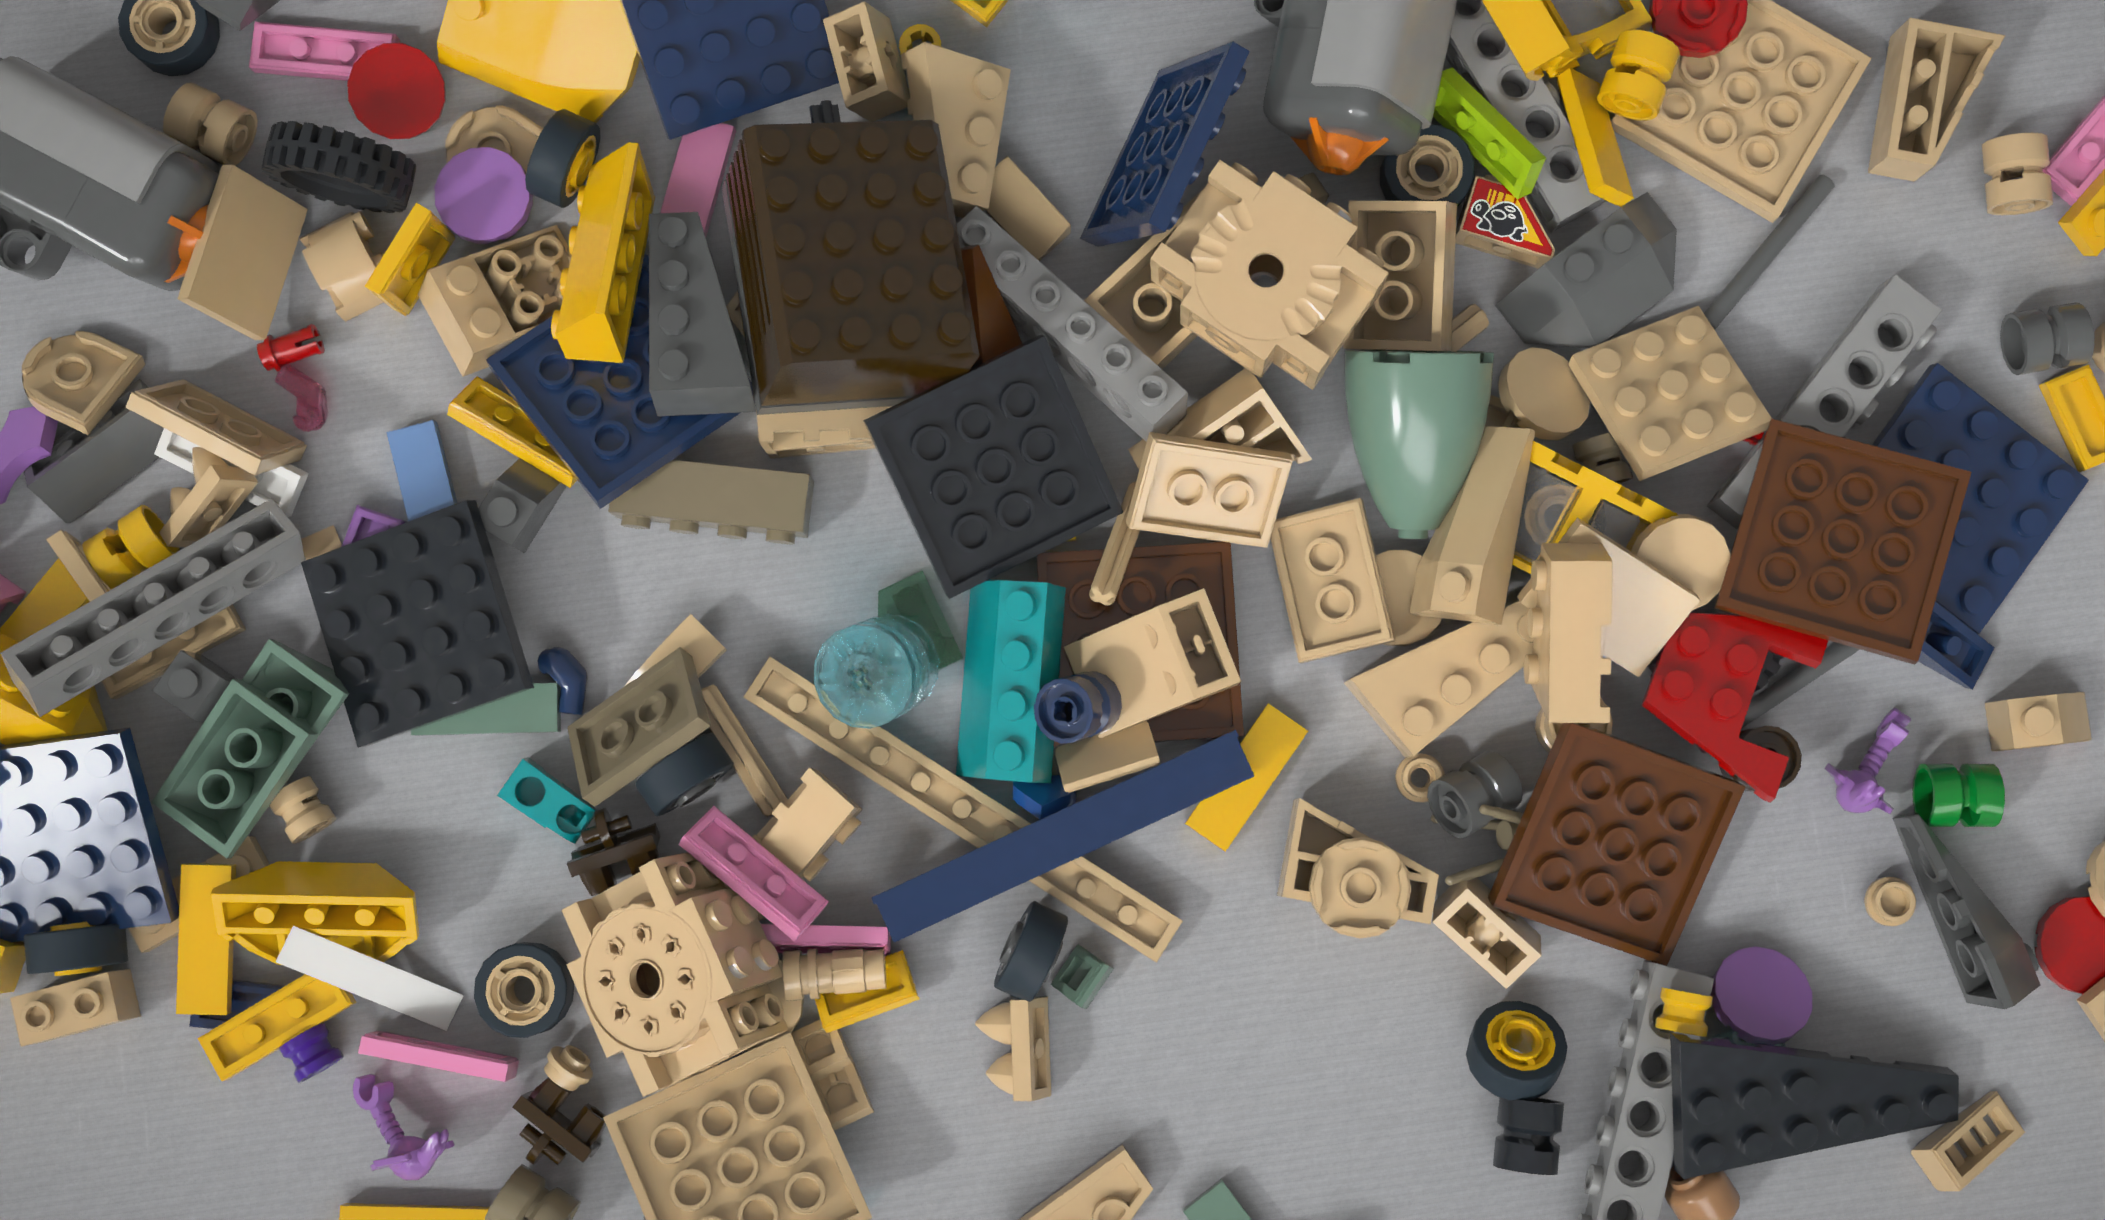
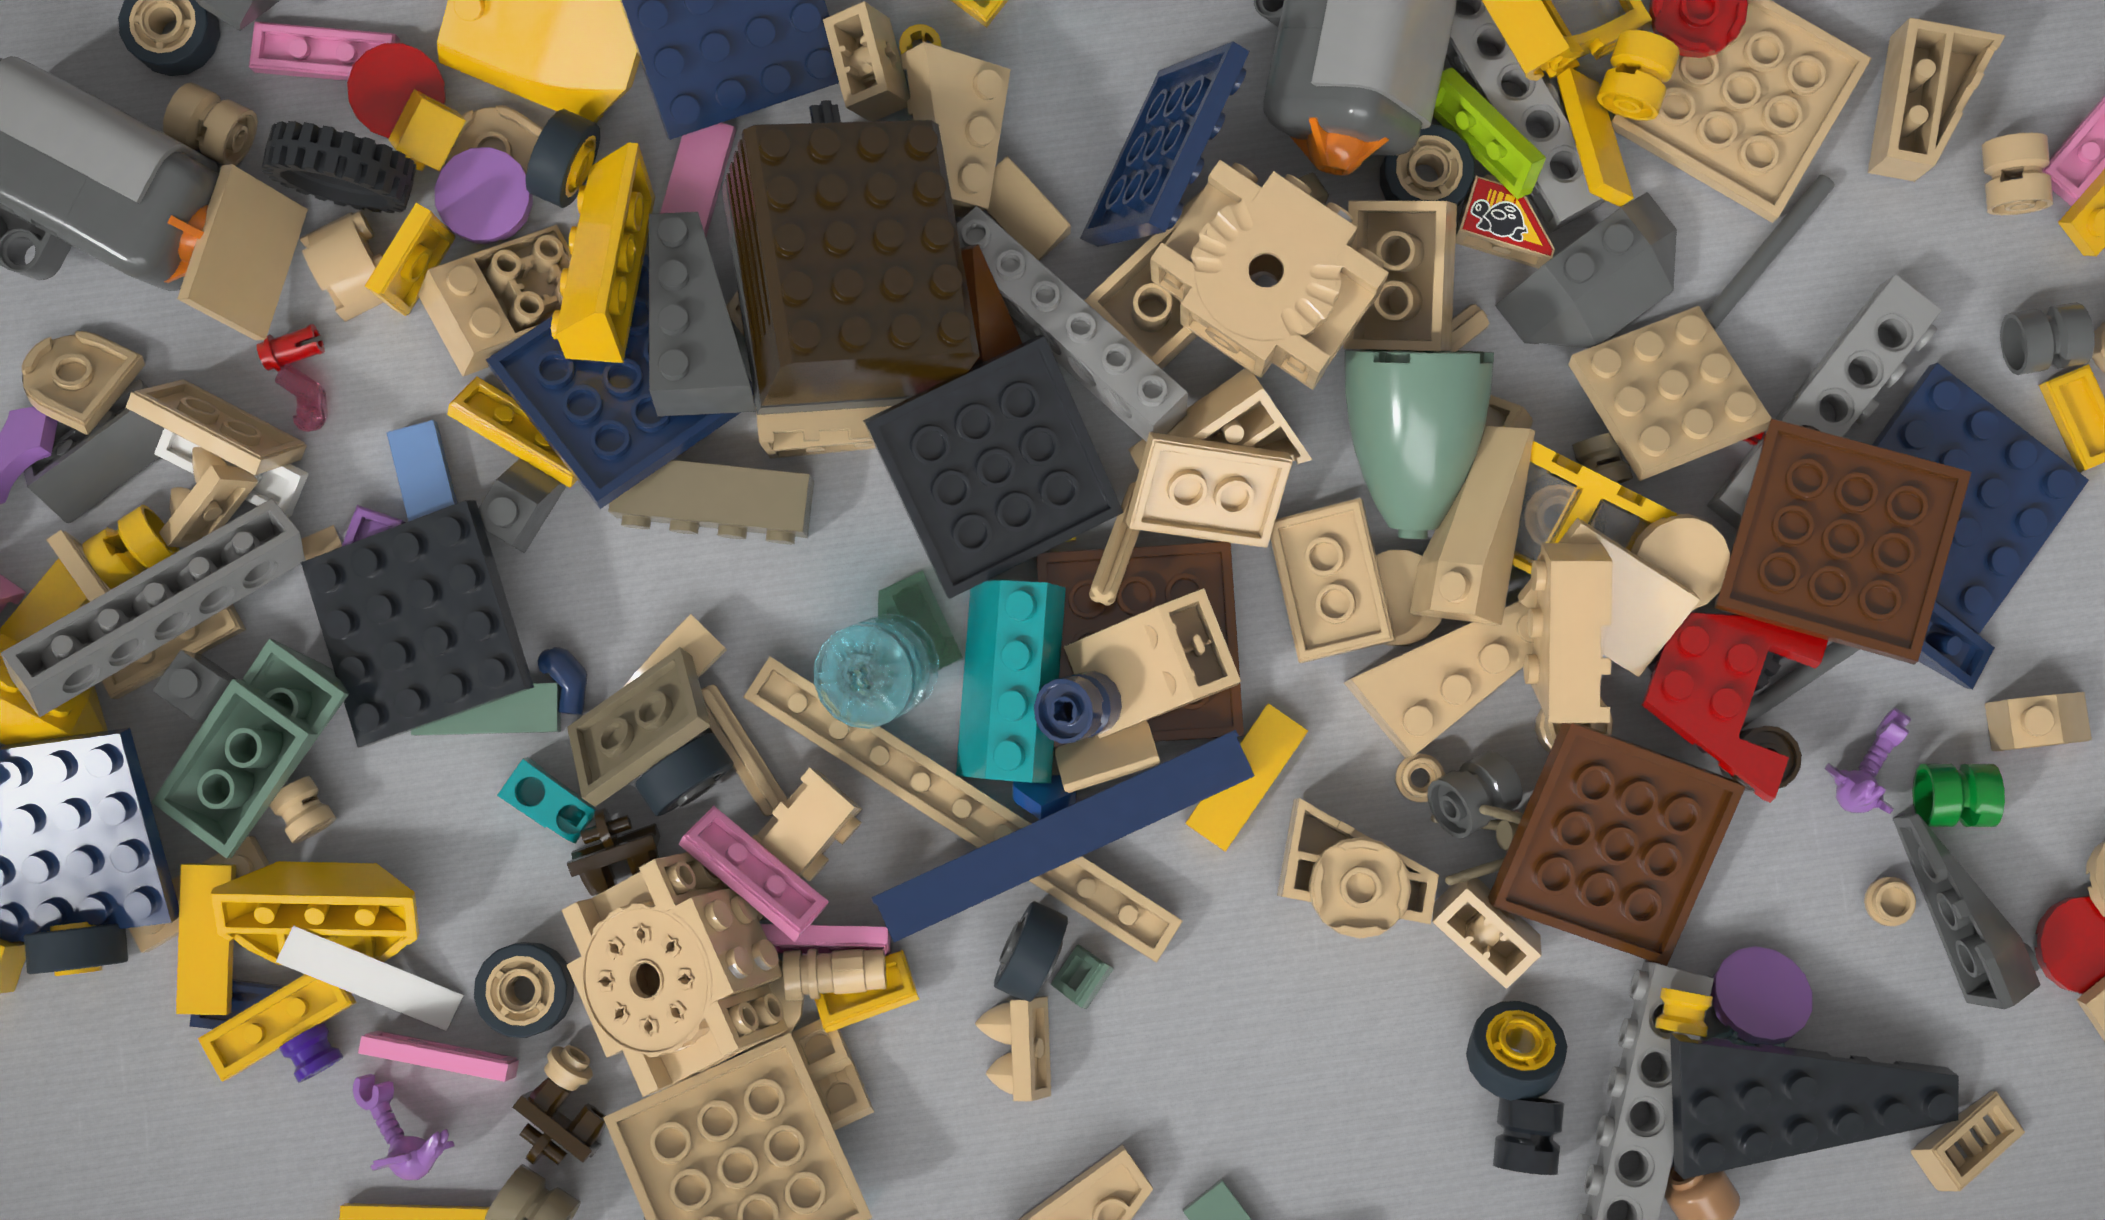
tan brick [10,969,141,1047] -> none
tan tile [1498,347,1590,441] -> none
none -> yellow brick [388,89,466,172]

